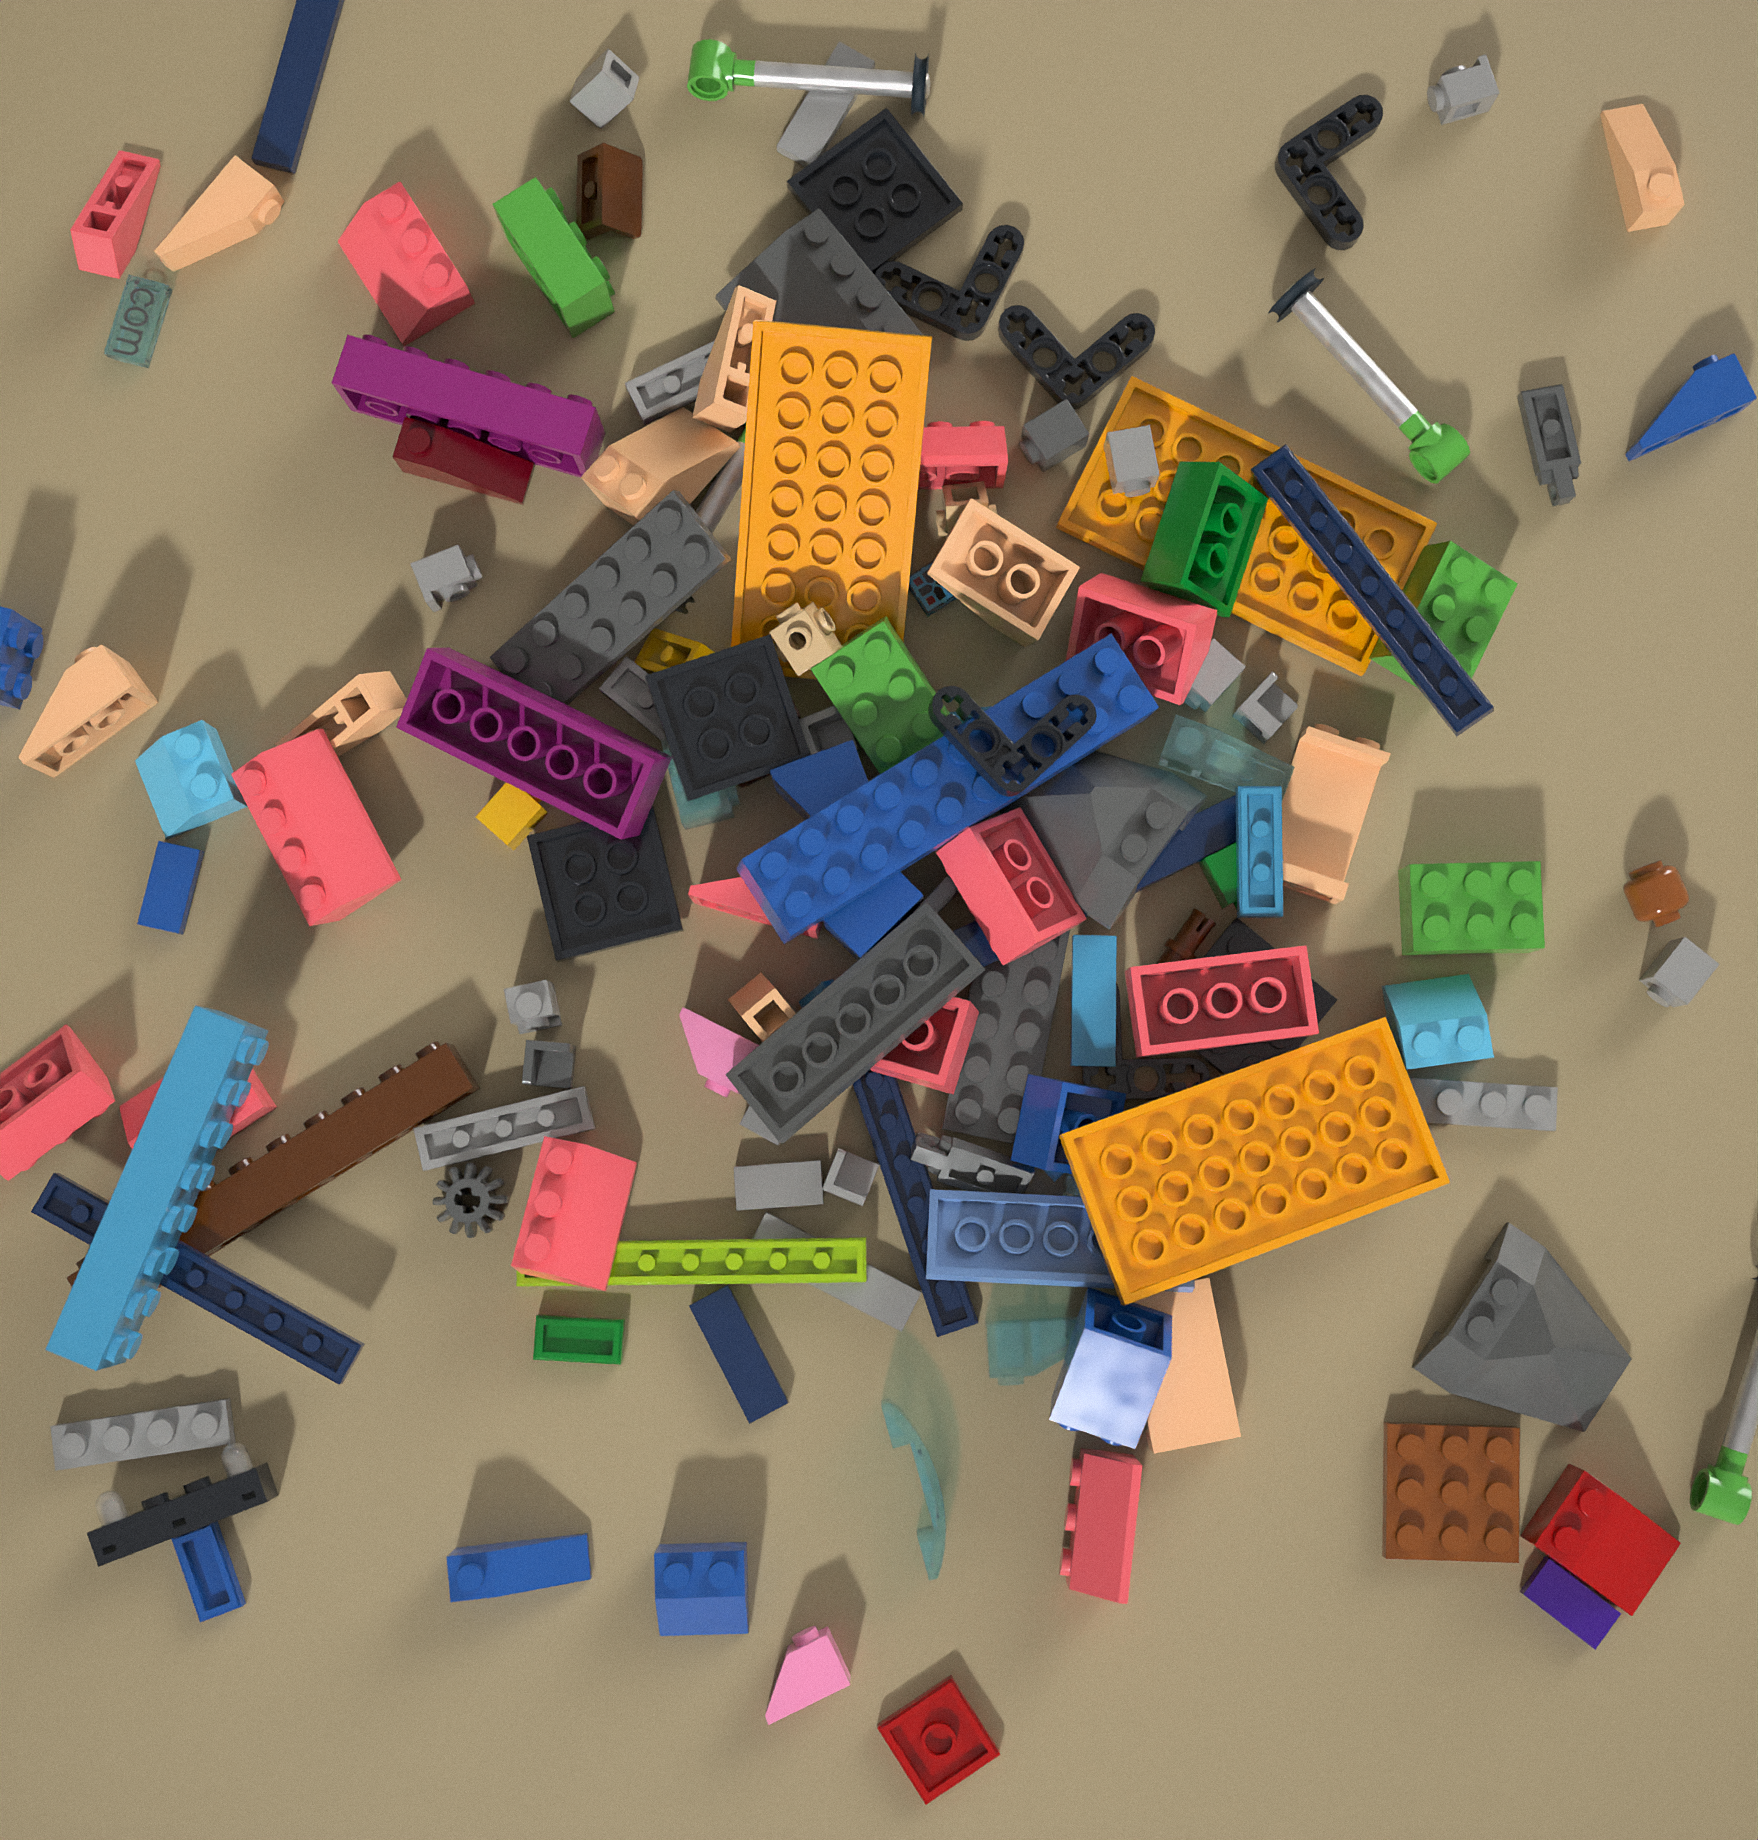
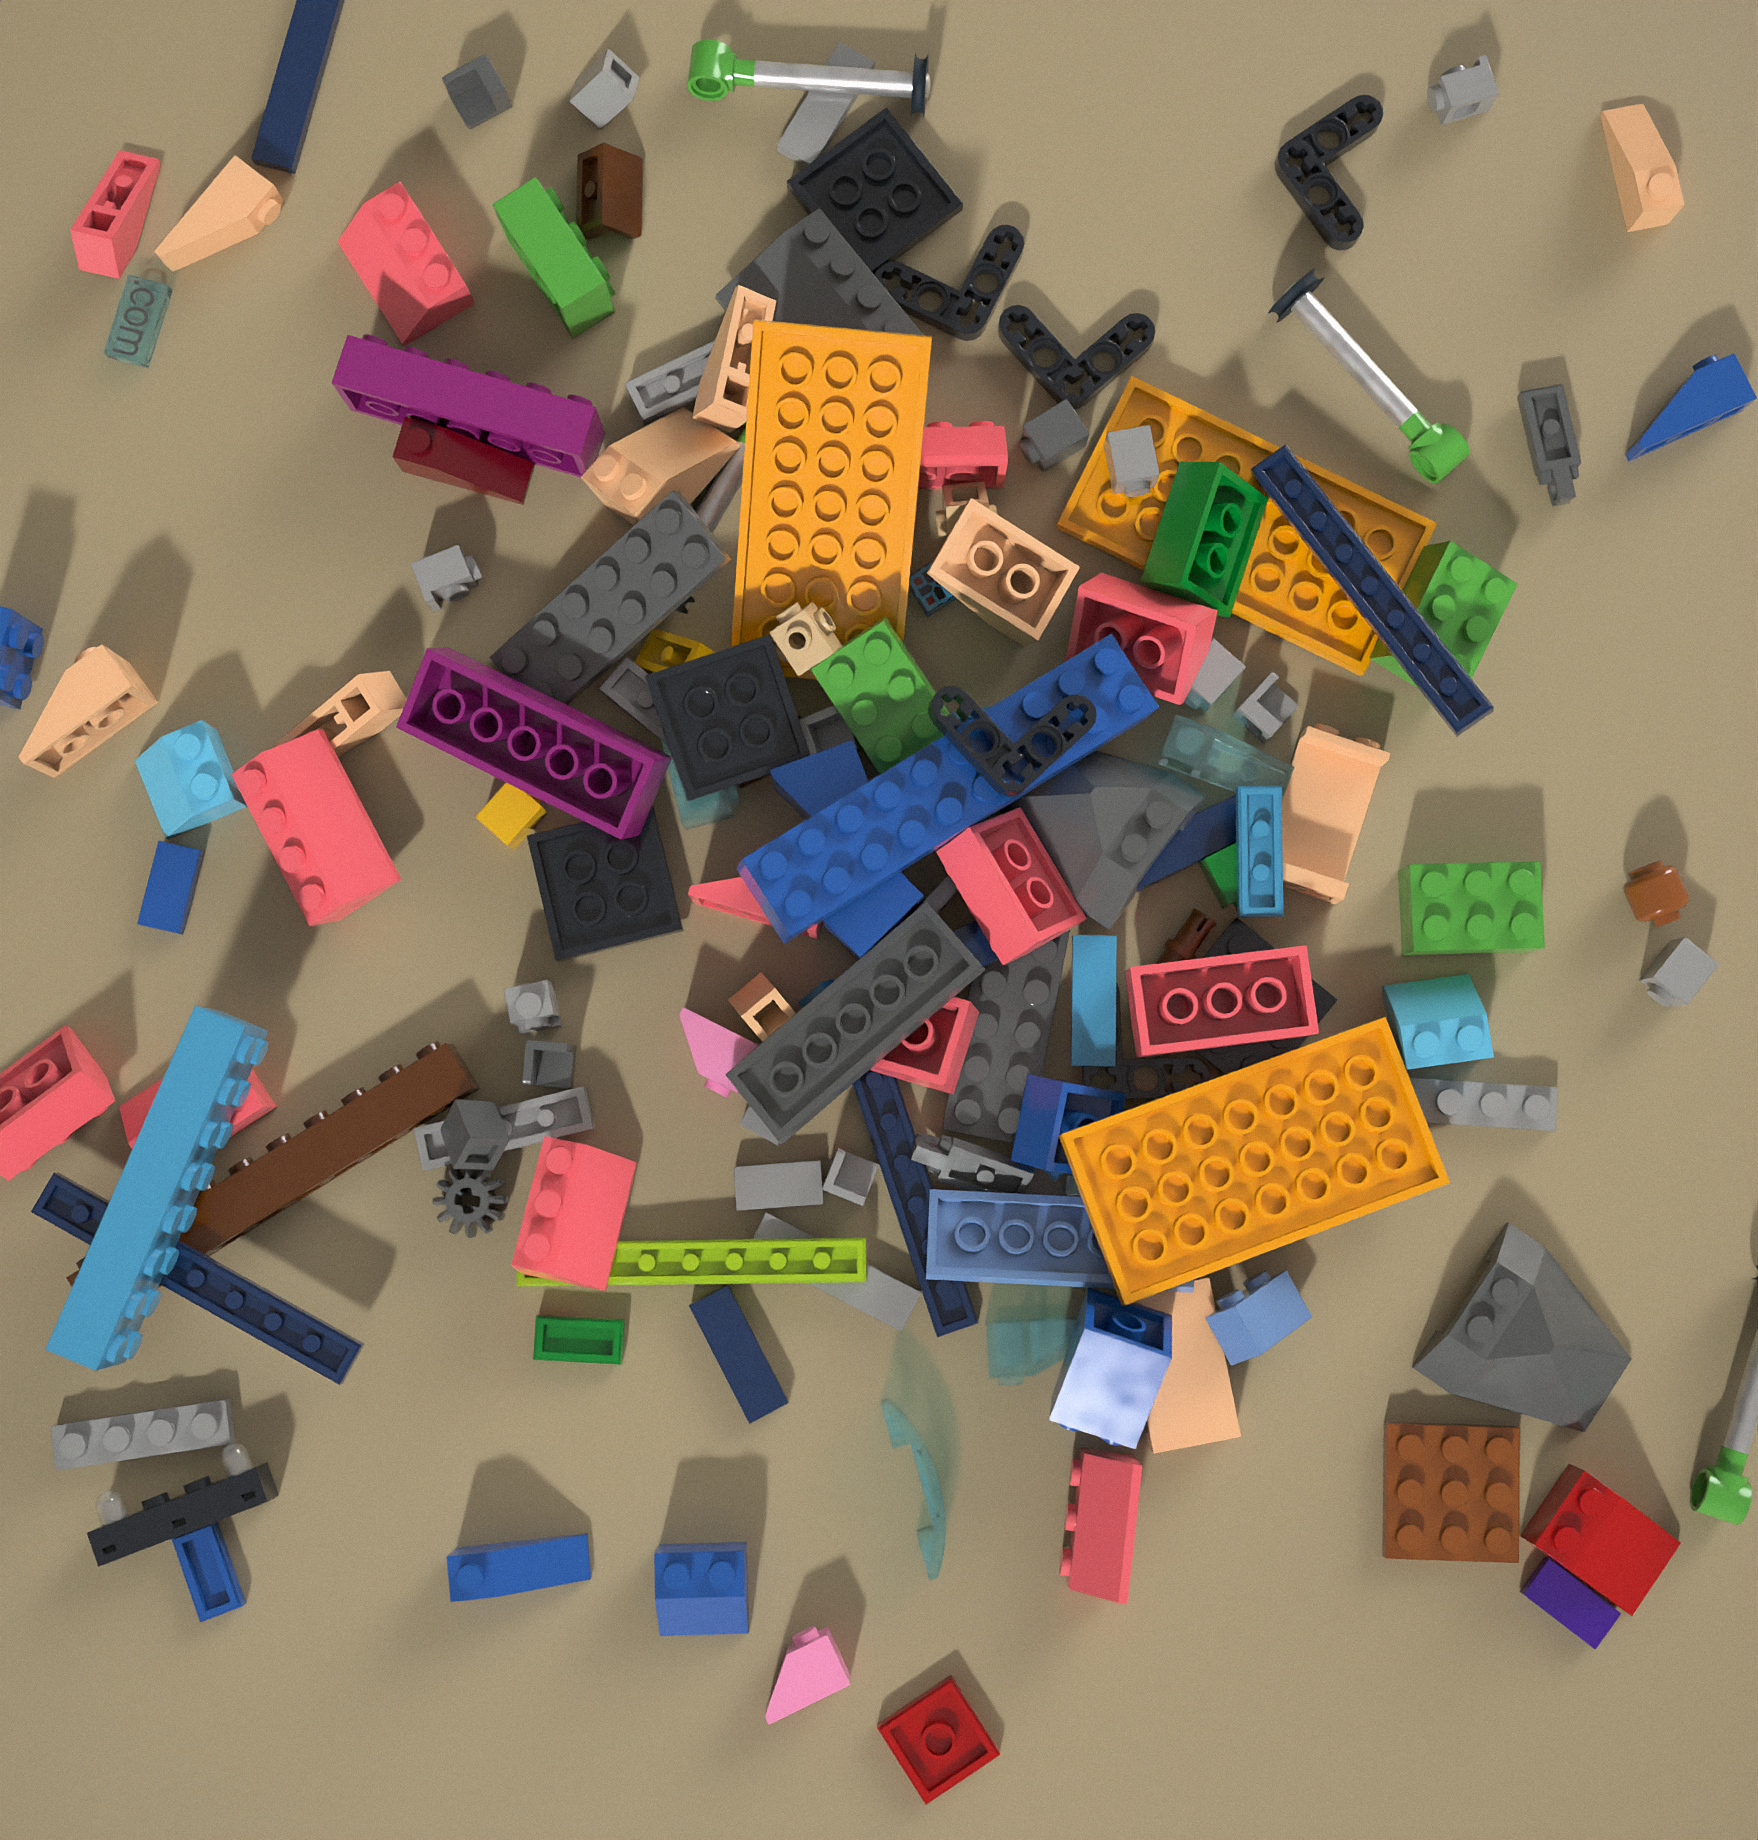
none -> dark grey panel [441,1099,510,1170]
none -> dark grey panel [442,53,512,129]
none -> medium blue brick [1205,1270,1312,1365]

